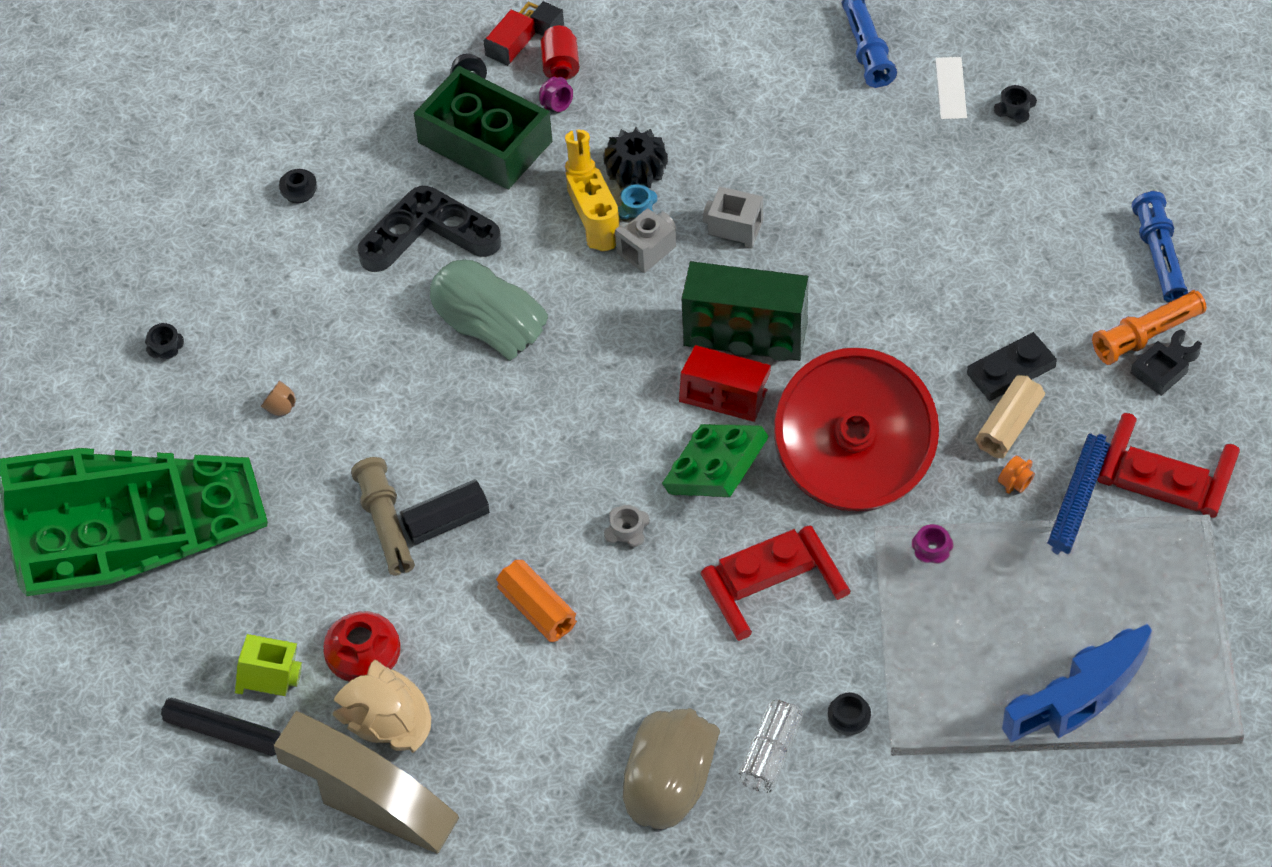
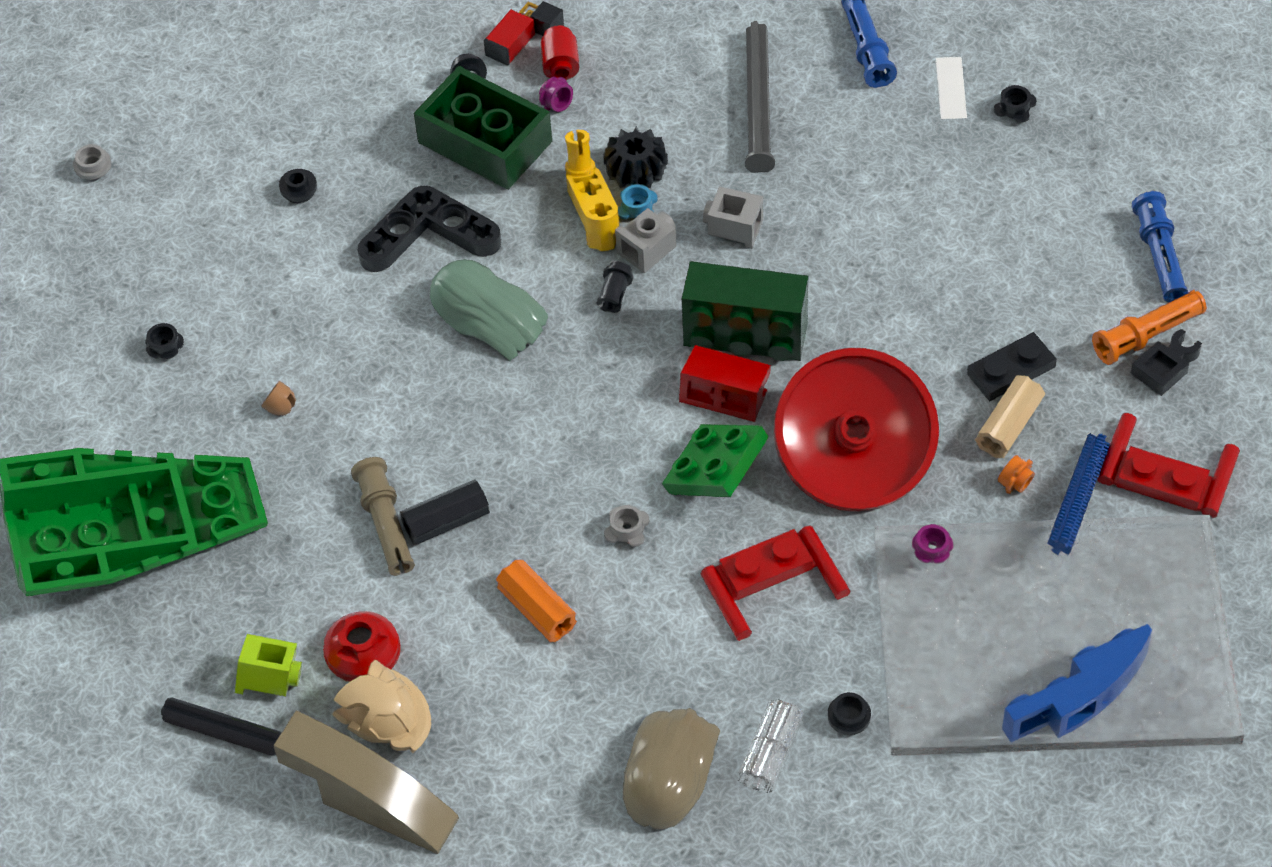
none -> light grey plate [73,144,111,180]
none -> black pin [596,261,634,313]
none -> dark grey axle [745,21,775,173]

